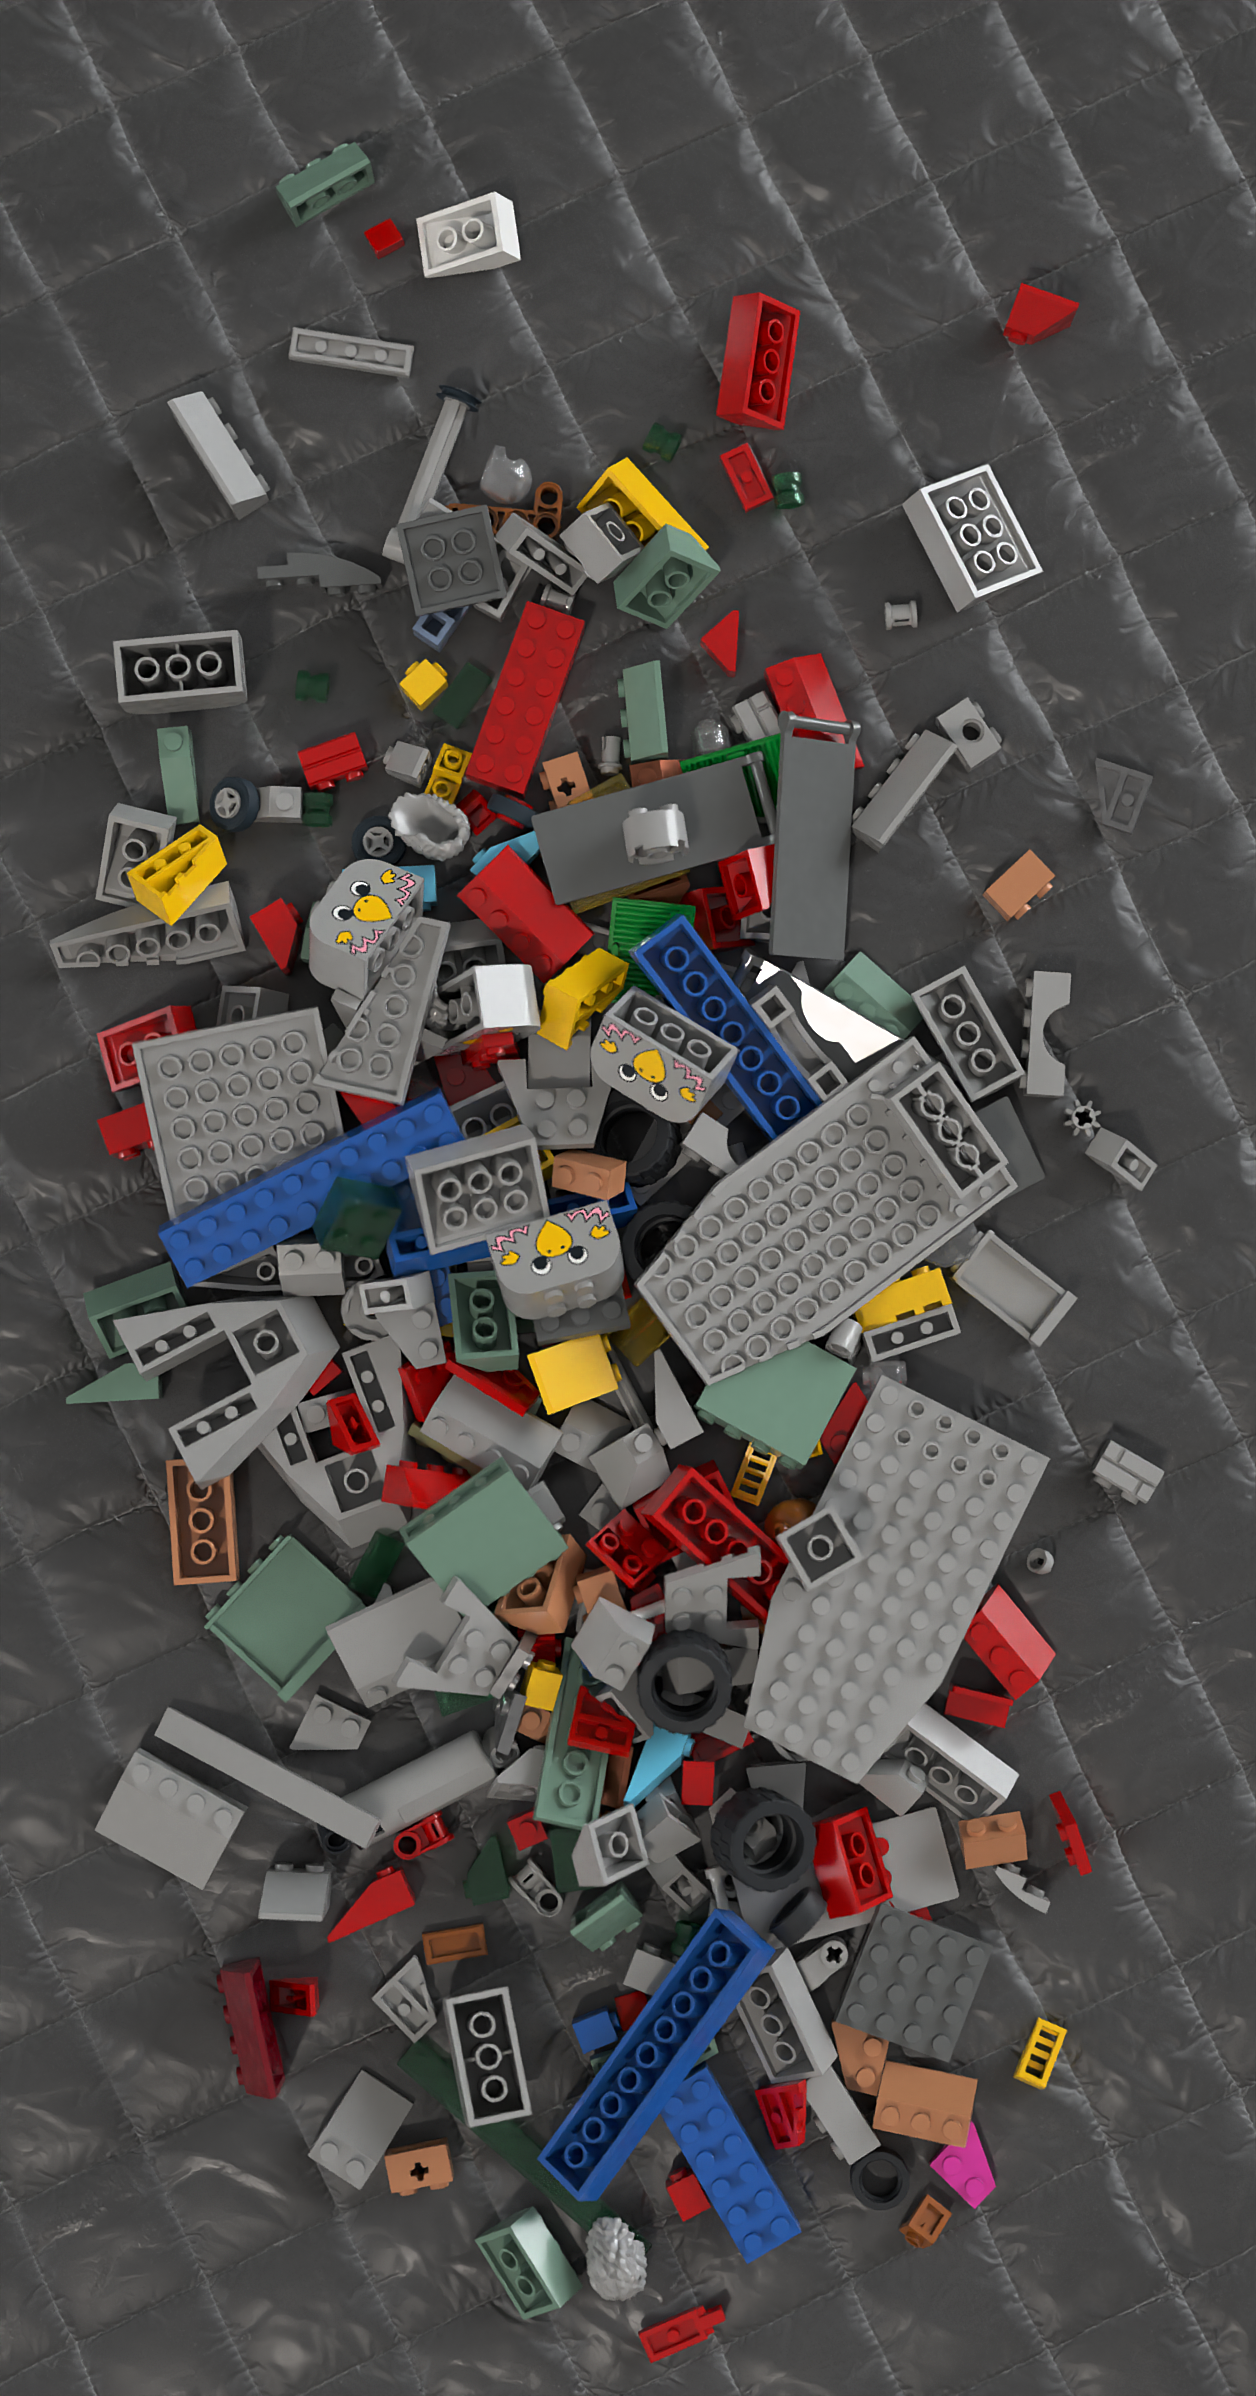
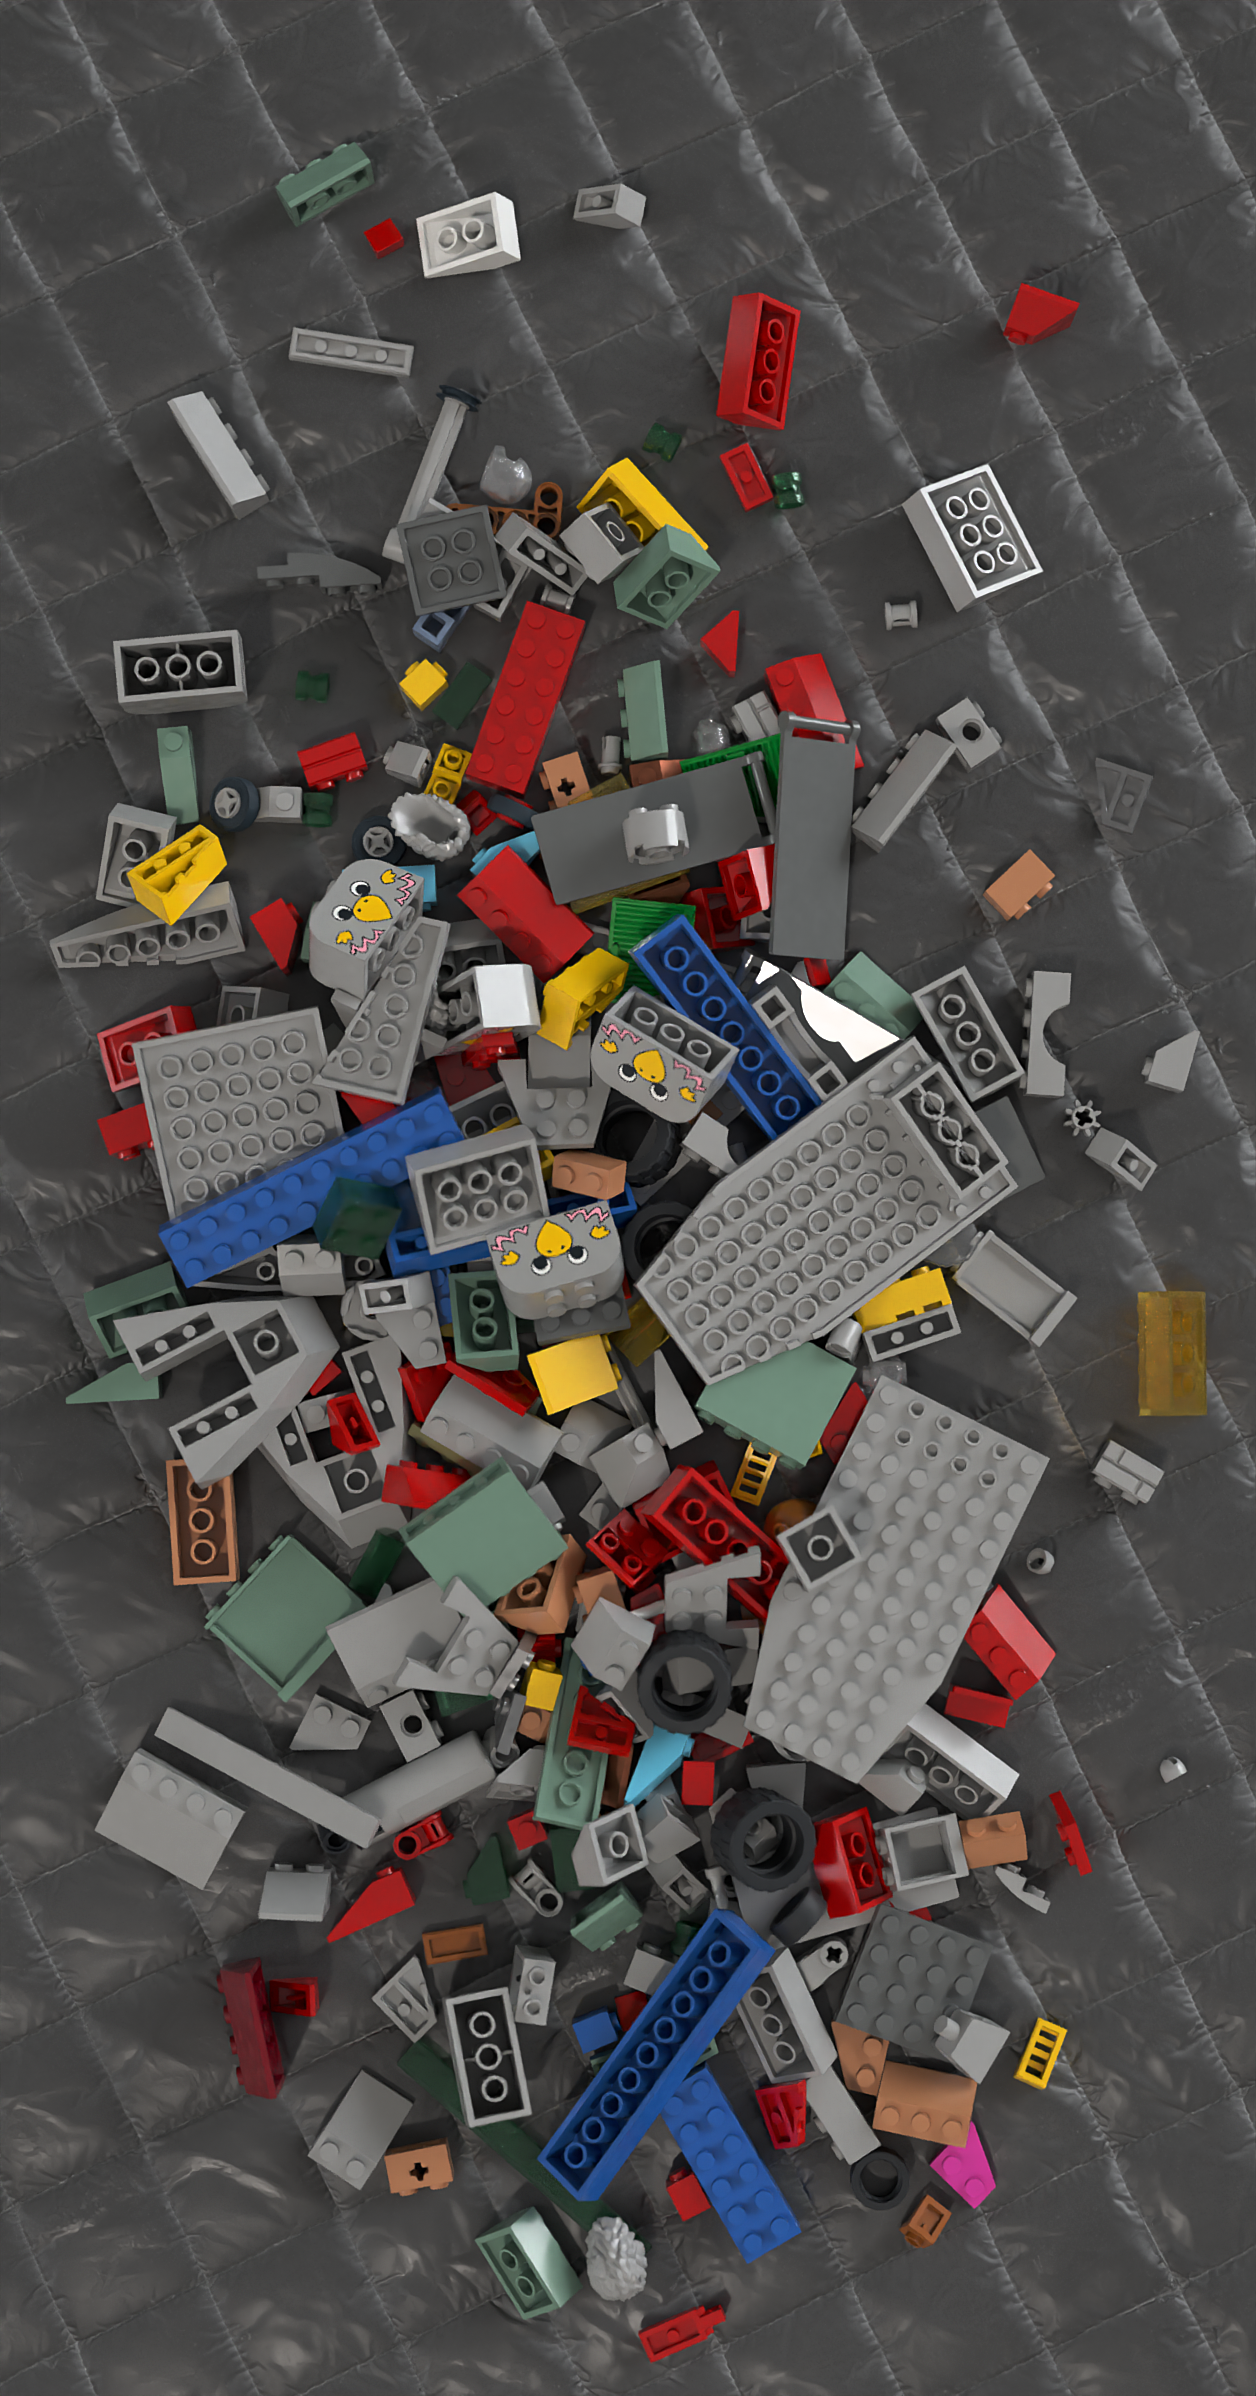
none -> light grey brick [379,1688,444,1763]
none -> light grey window [508,1944,556,2026]
none -> light grey slope [573,183,646,229]
none -> red slope [802,958,831,988]
none -> light grey window [875,1813,969,1891]
none -> light grey torso [934,2008,1010,2084]
none -> clear yellow slope [1137,1291,1207,1416]
none -> light grey slope [1141,1030,1200,1093]
none -> light grey hinge [1160,1757,1188,1783]

